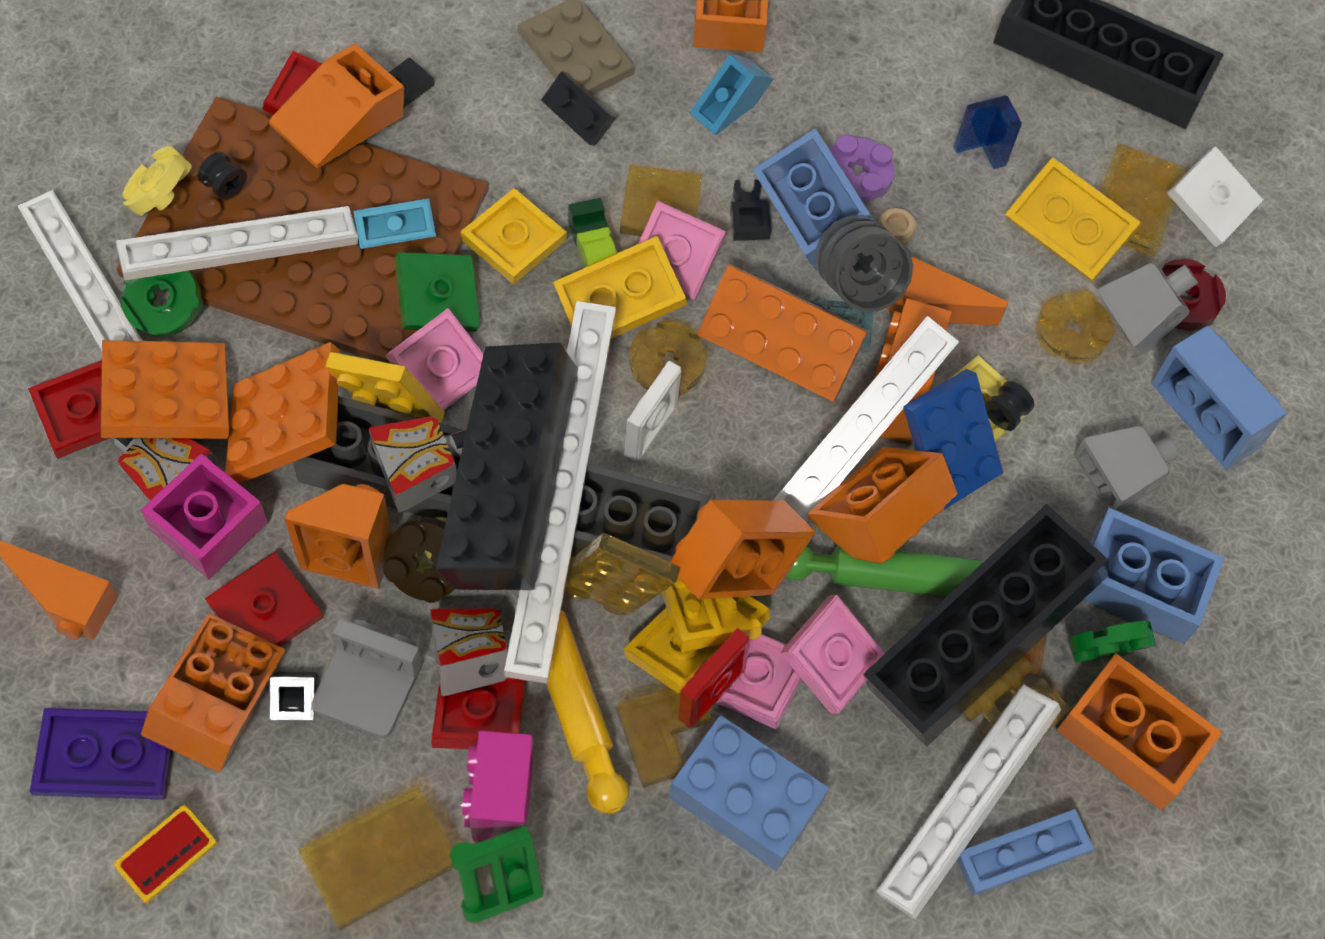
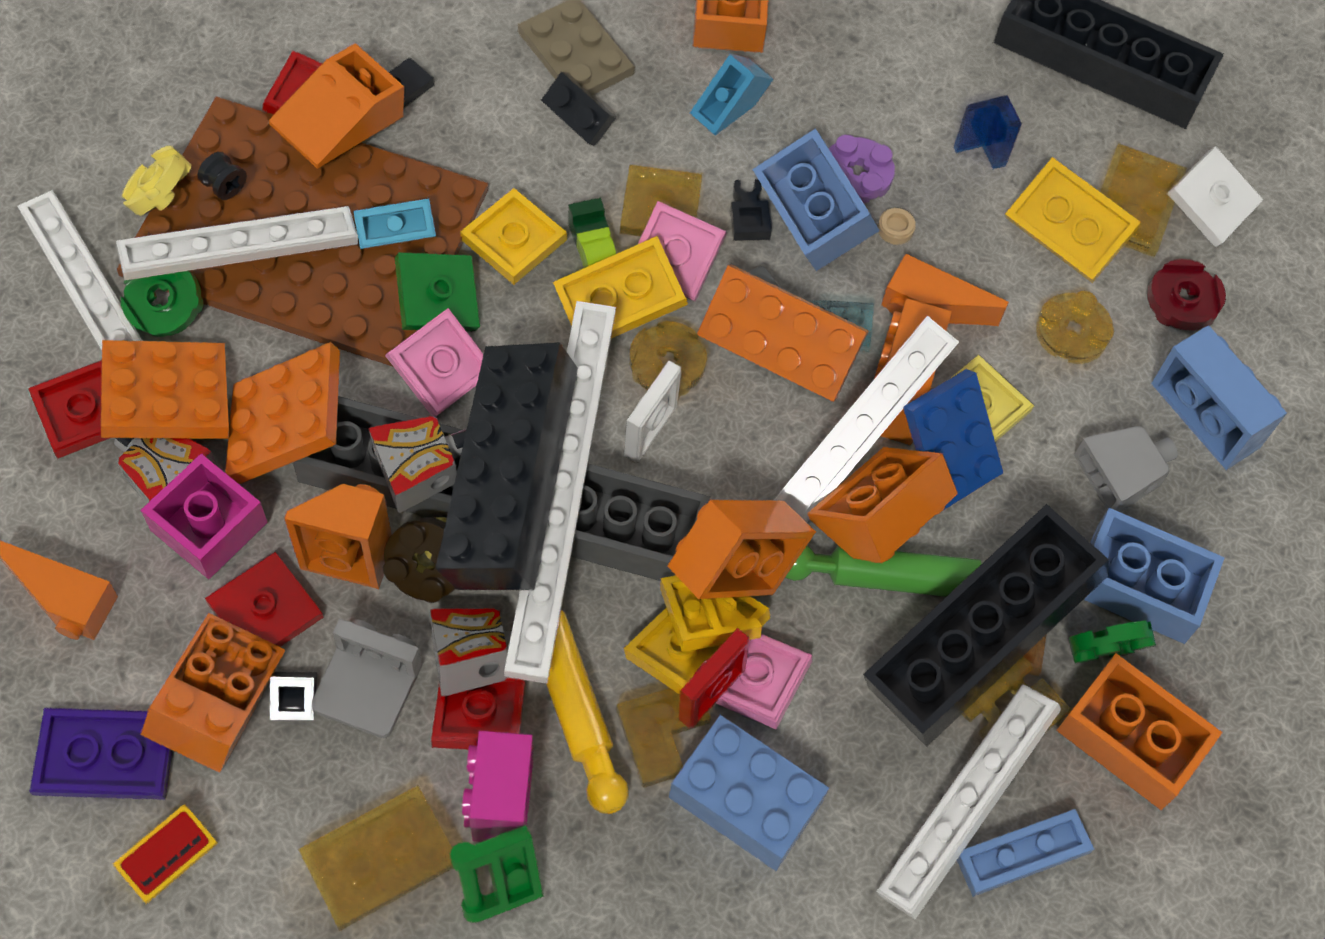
yellow plate [325,352,445,424] -> none
clear yellow plate [565,533,681,615] -> none
bright pink plate [780,594,885,714] -> none
dark grey wheel [815,215,913,312] -> none
black wheel [985,381,1035,431] -> none
light grey torso [1097,263,1198,354] -> none

